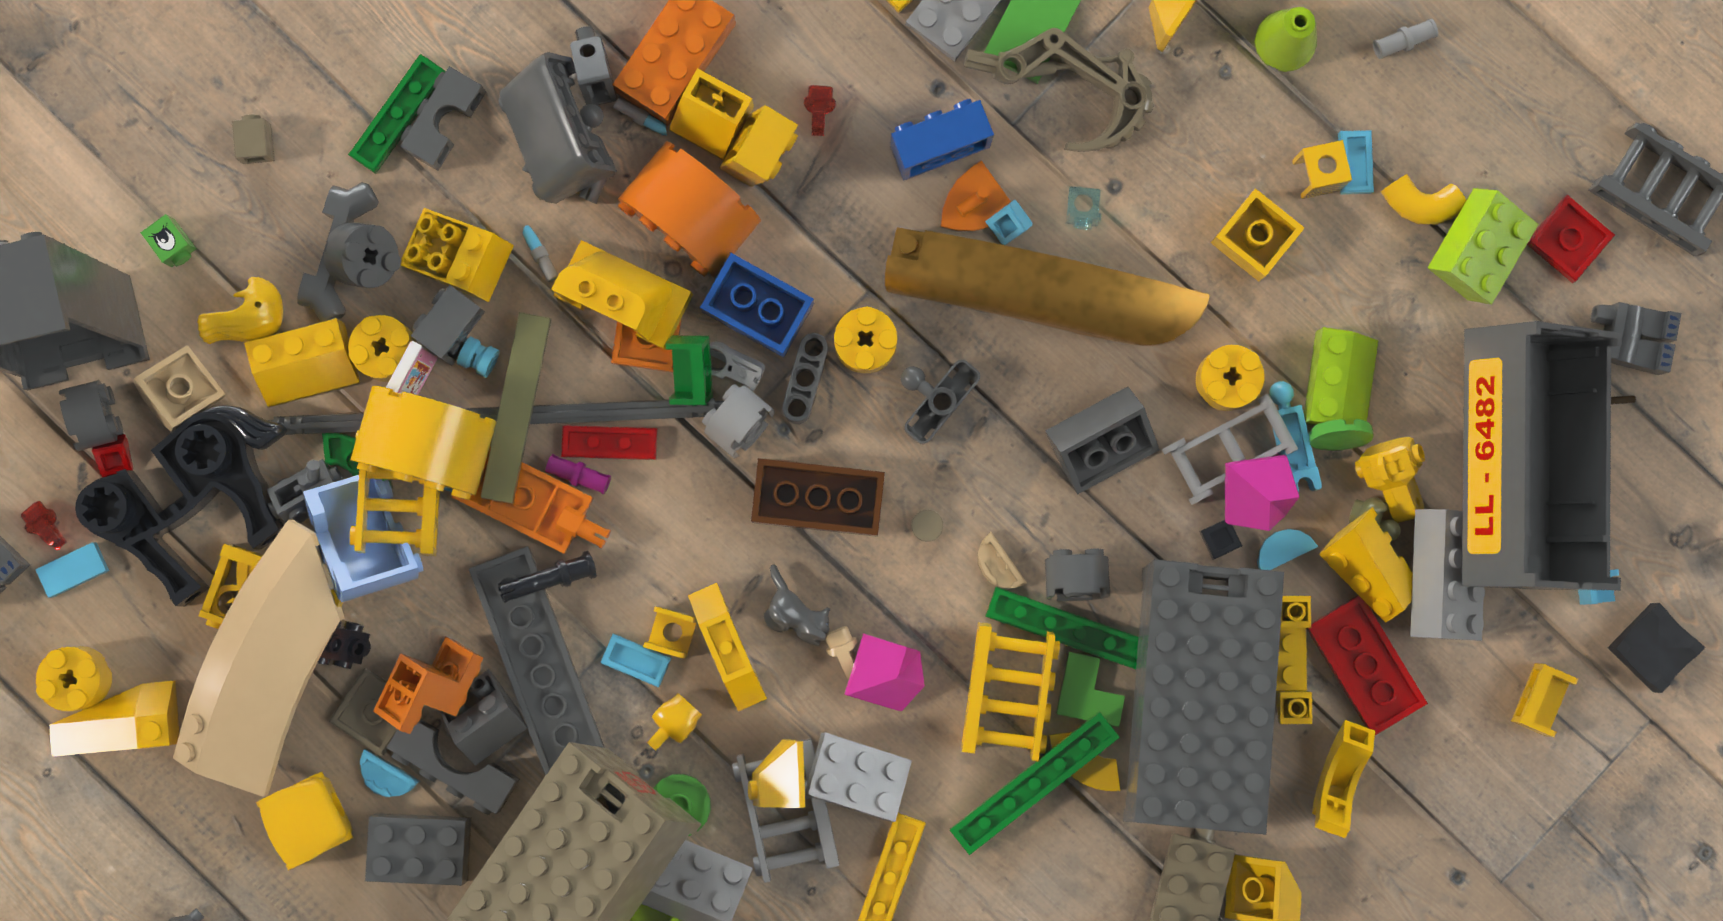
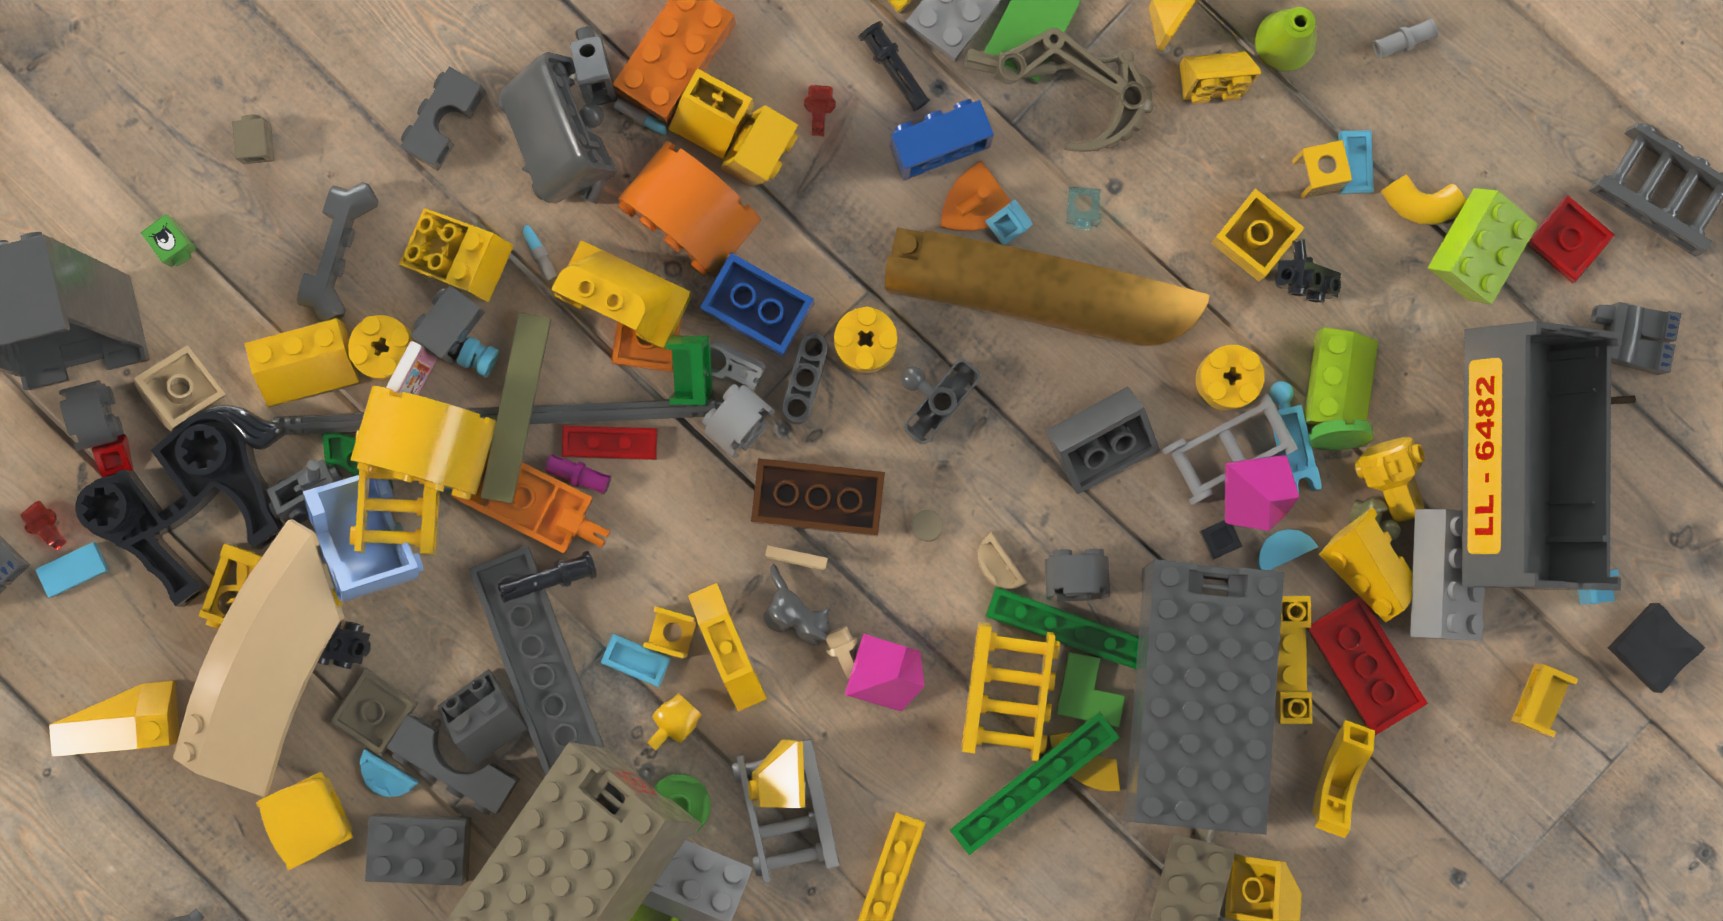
yellow brick [36,646,112,711] -> none
yellow piece [197,277,283,344] -> none
dark grey brick [324,223,401,288] -> none
green tile [348,54,446,174] -> none
orange bracket [373,636,483,734] -> none
light grey plate [805,732,912,822] -> none
none -> tan tile [765,545,828,570]
none -> black pin [858,21,930,112]
none -> yellow slope [1179,52,1261,104]
none -> black brick [1275,239,1341,303]

